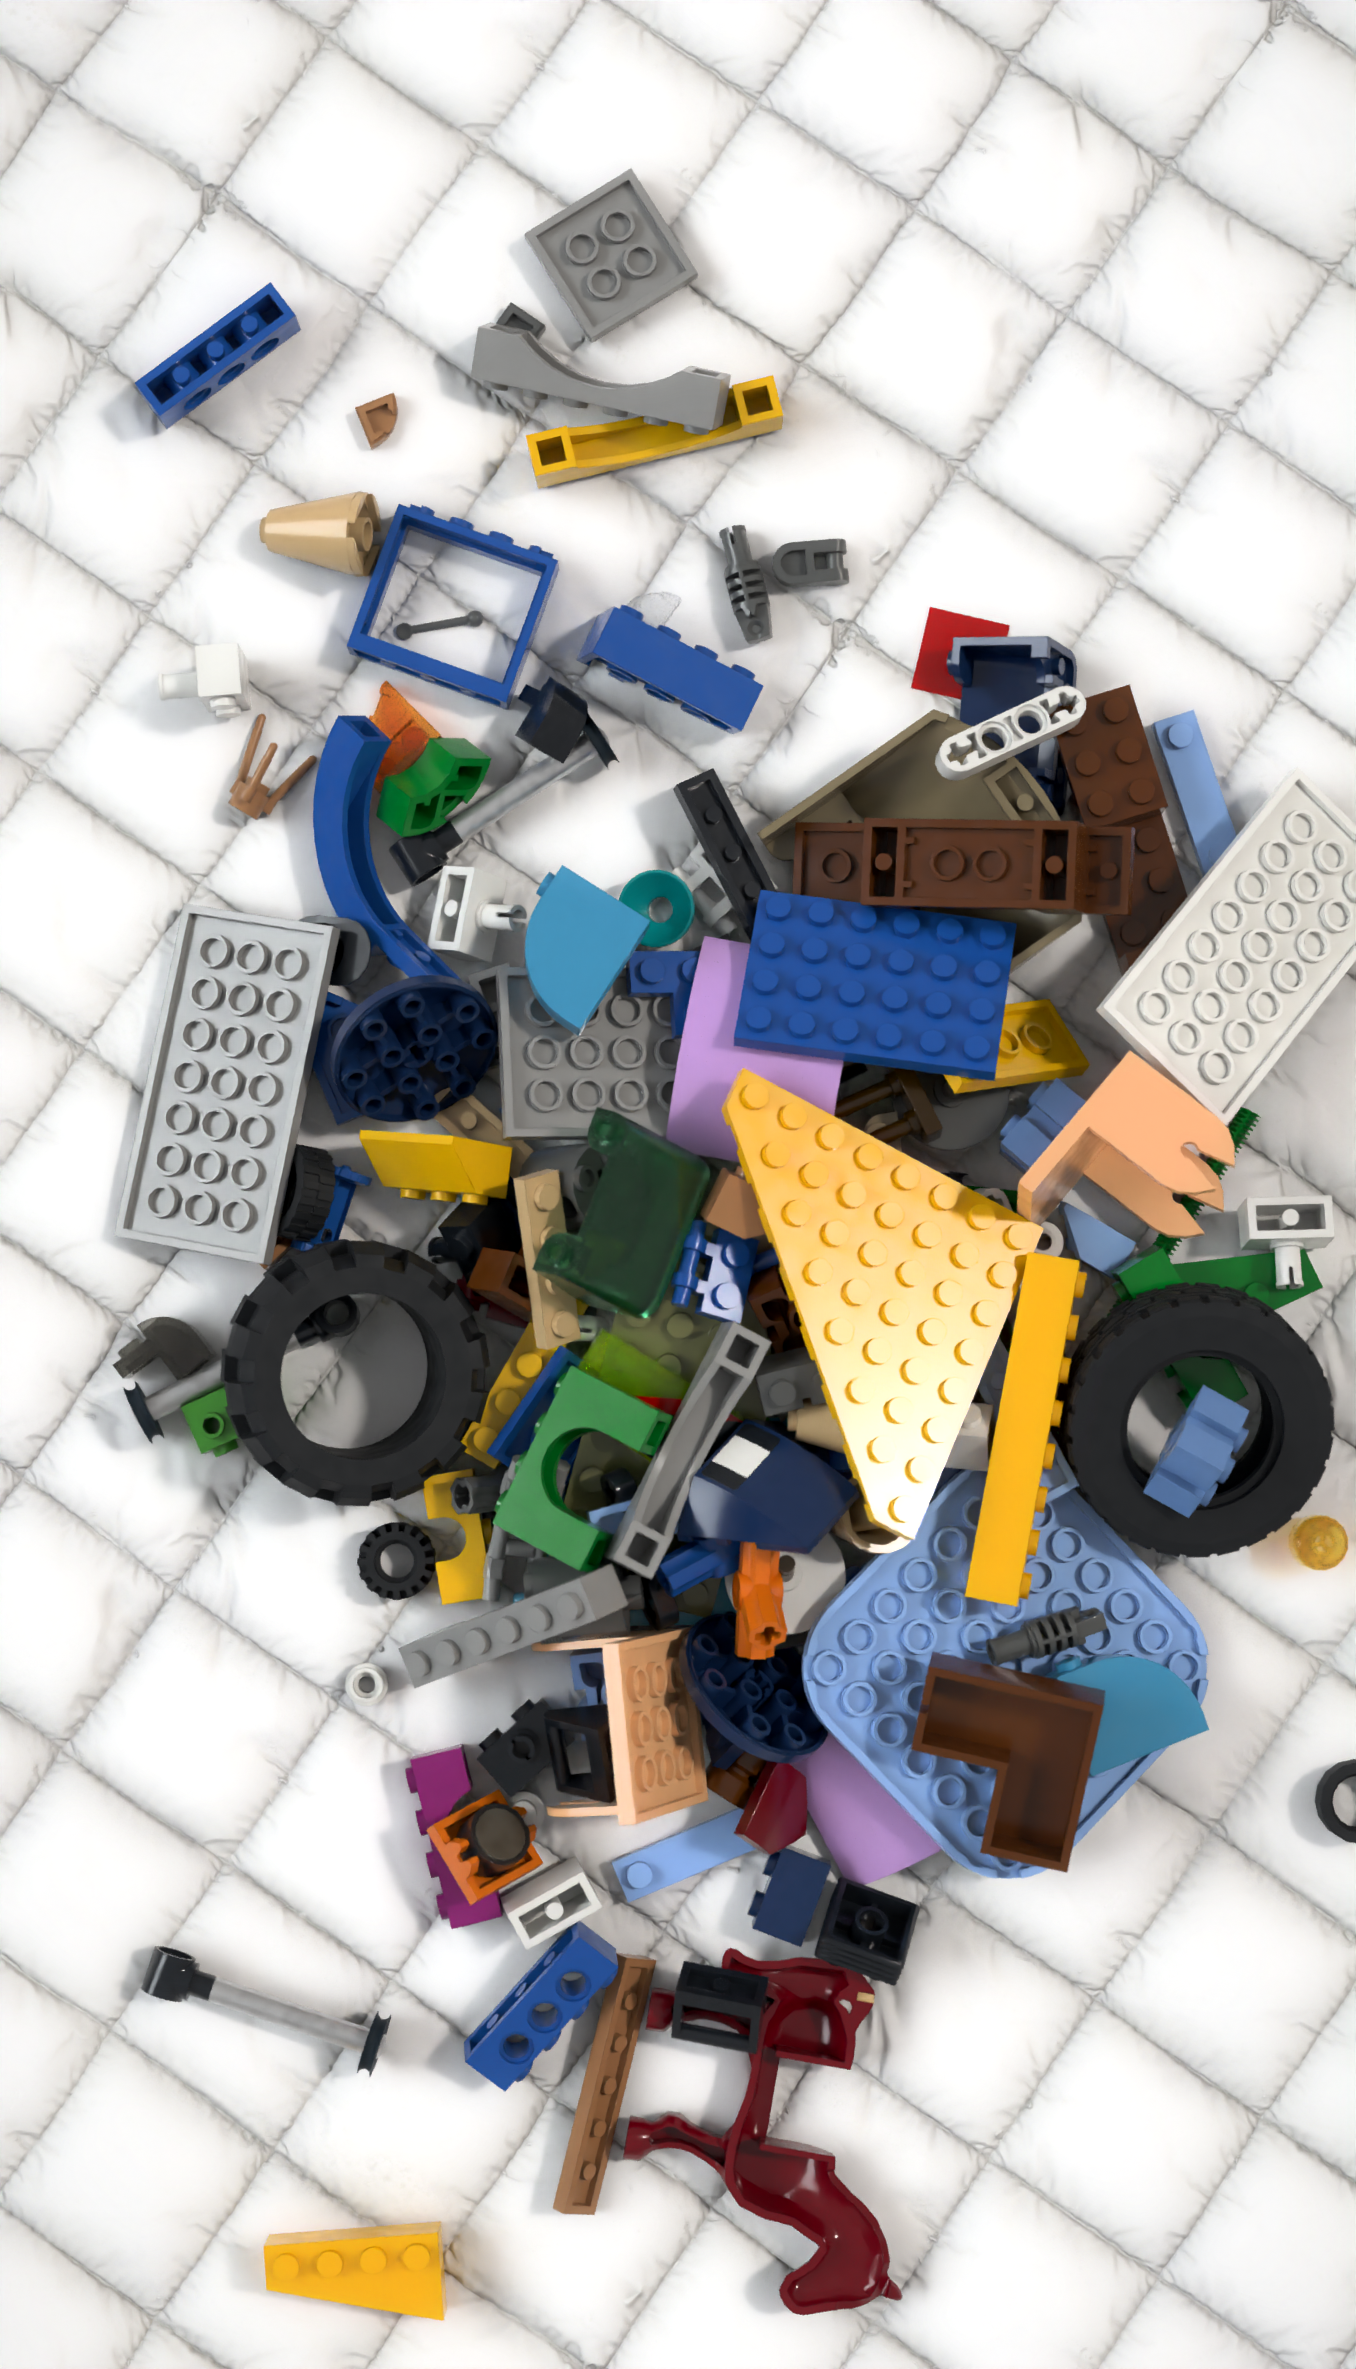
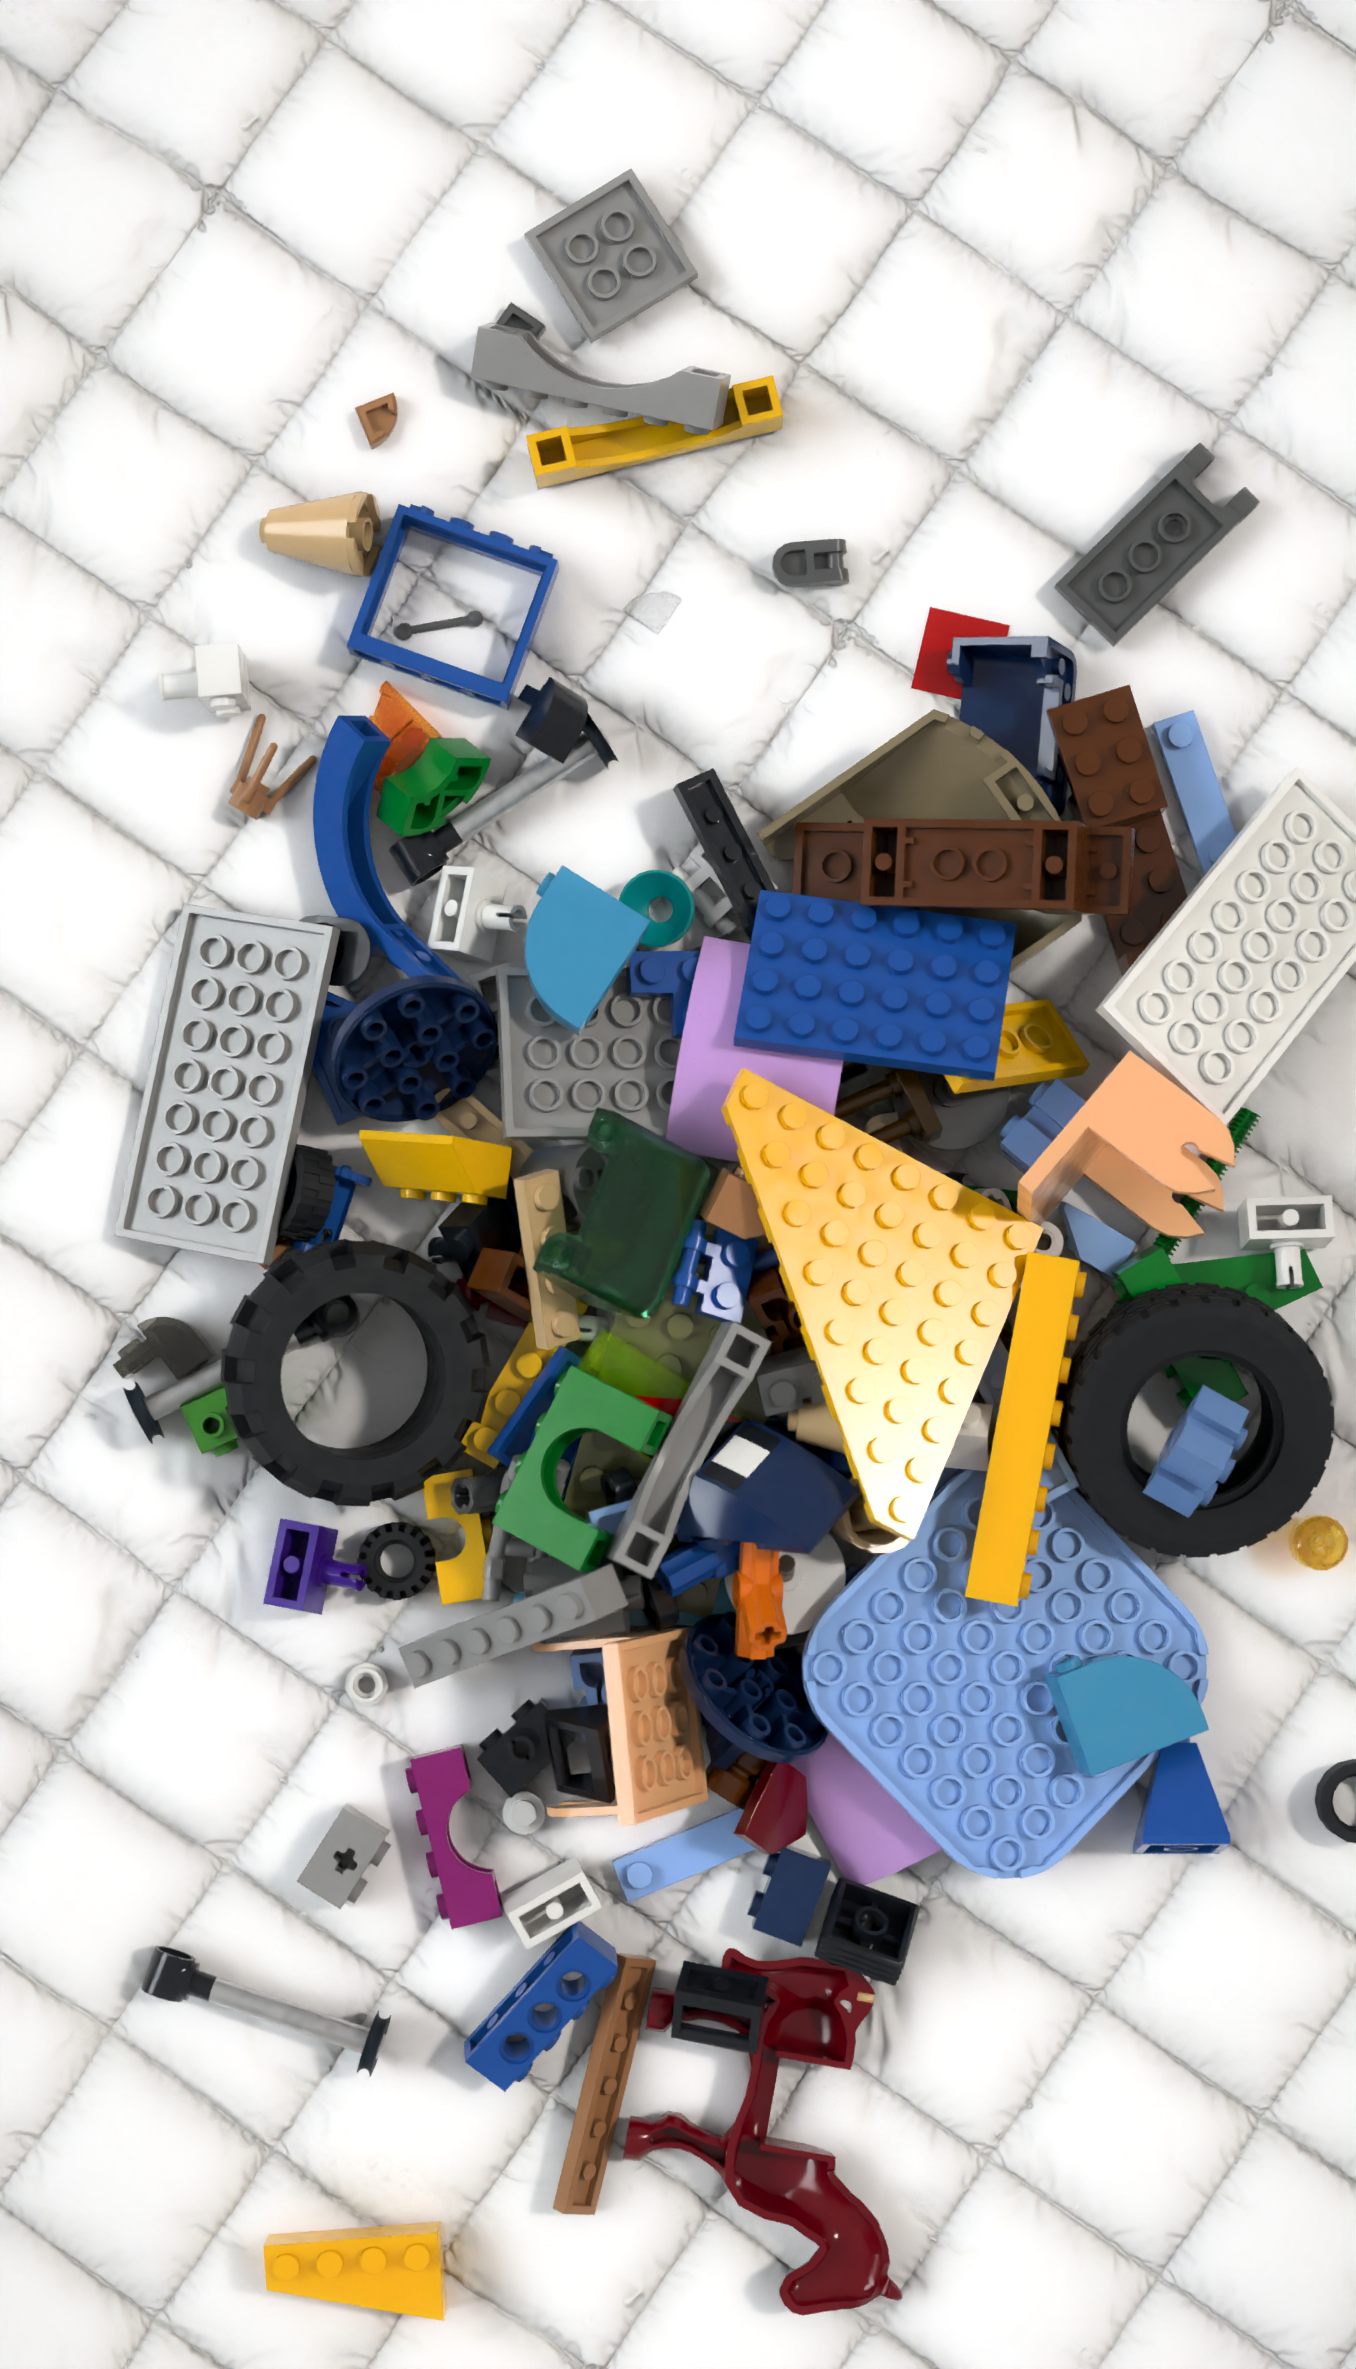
blue brick [135,282,301,429] -> none
piece [426,1789,543,1905] -> none
blue wedge [576,605,763,734] -> none
dark grey hinge [719,525,773,644] -> none
reddish brown piece [911,1652,1105,1873] -> none
white beam [935,686,1086,781] -> none
dark grey hinge [986,1606,1107,1666] -> none
none -> dark purple brick [263,1518,367,1615]
none -> light grey brick [296,1804,391,1909]
none -> dark grey hinge [1054,442,1260,647]
none -> blue slope [1133,1738,1231,1854]

